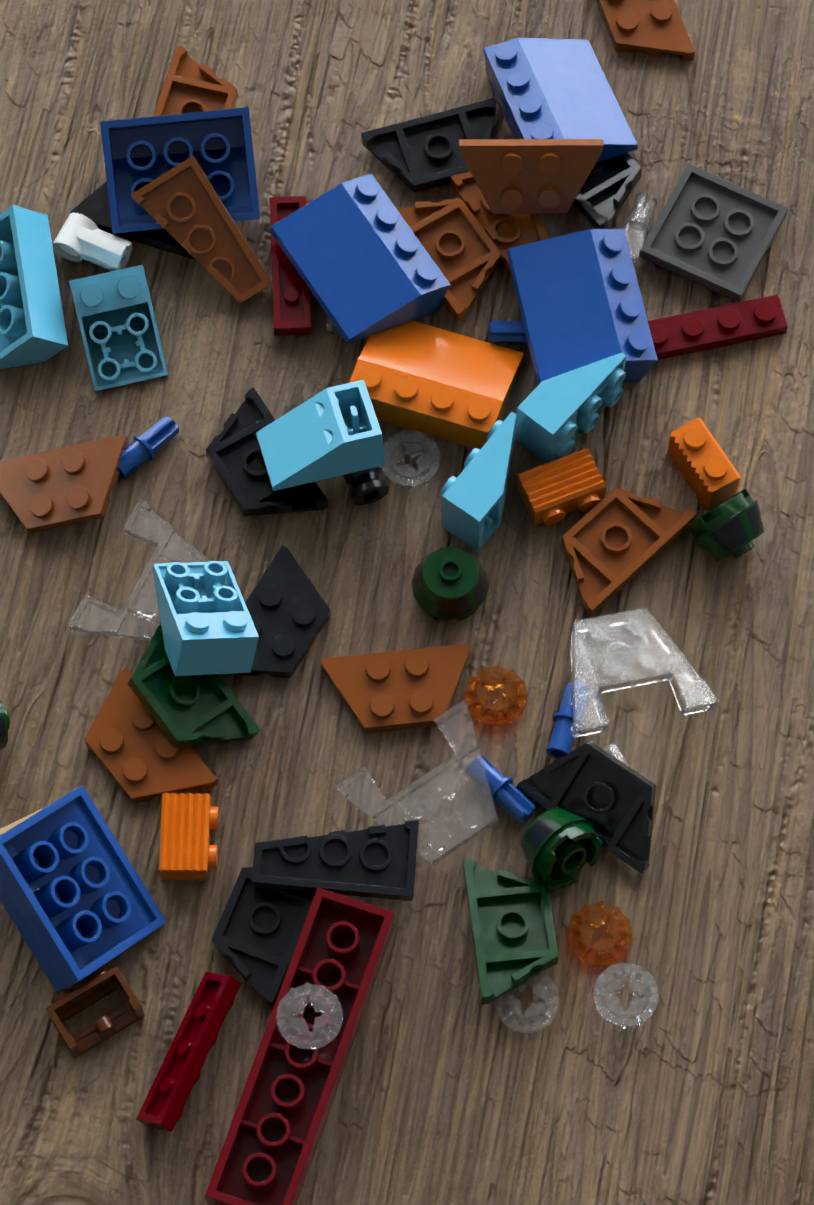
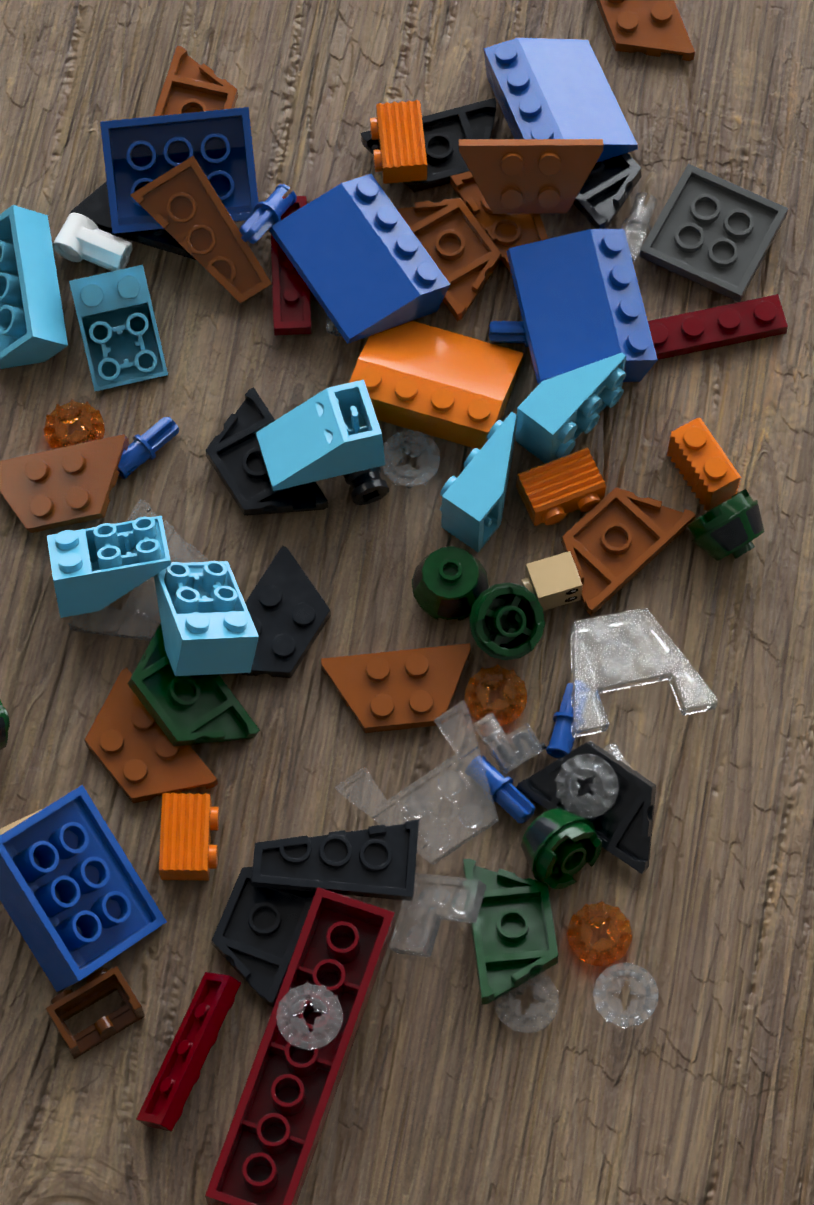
none -> clear orange gear [44,399,105,449]
none -> medium azure slope [47,516,171,618]
none -> blue axle [239,184,297,244]
none -> orange brick [370,100,427,184]
none -> clear plate [389,873,486,957]
none -> dark green cone [469,582,545,660]
none -> clear piece [472,712,547,775]
none -> tan brick [520,551,583,611]
none -> clear gear [554,754,619,818]

